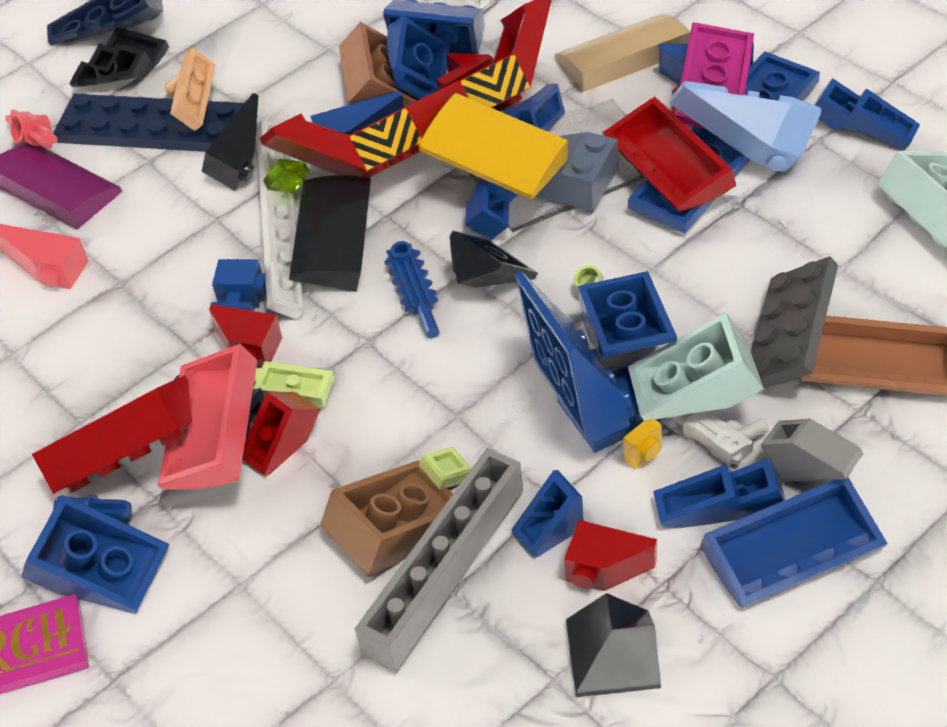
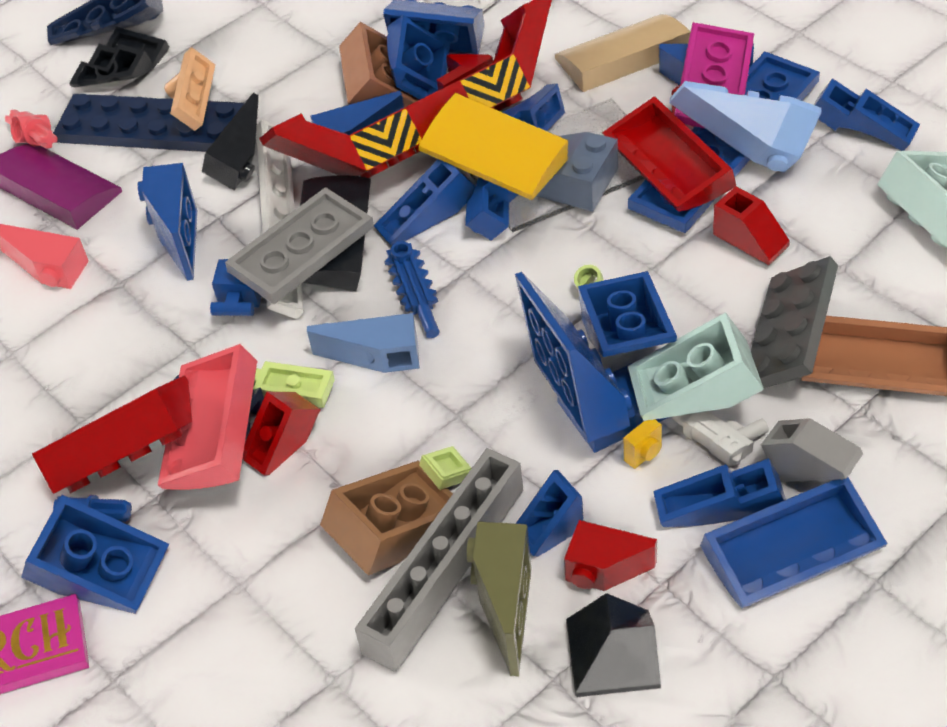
red slope [209,304,283,368] -> none
clear neon green plate [263,159,310,193] -> none
black slope [449,231,538,288] -> none
none -> blue slope [137,163,198,281]
none -> light grey plate [225,187,374,304]
none -> medium blue slope [307,313,420,373]
none -> blue slope [374,159,475,246]
none -> olive slope [467,522,532,677]
none -> red slope [713,186,790,265]

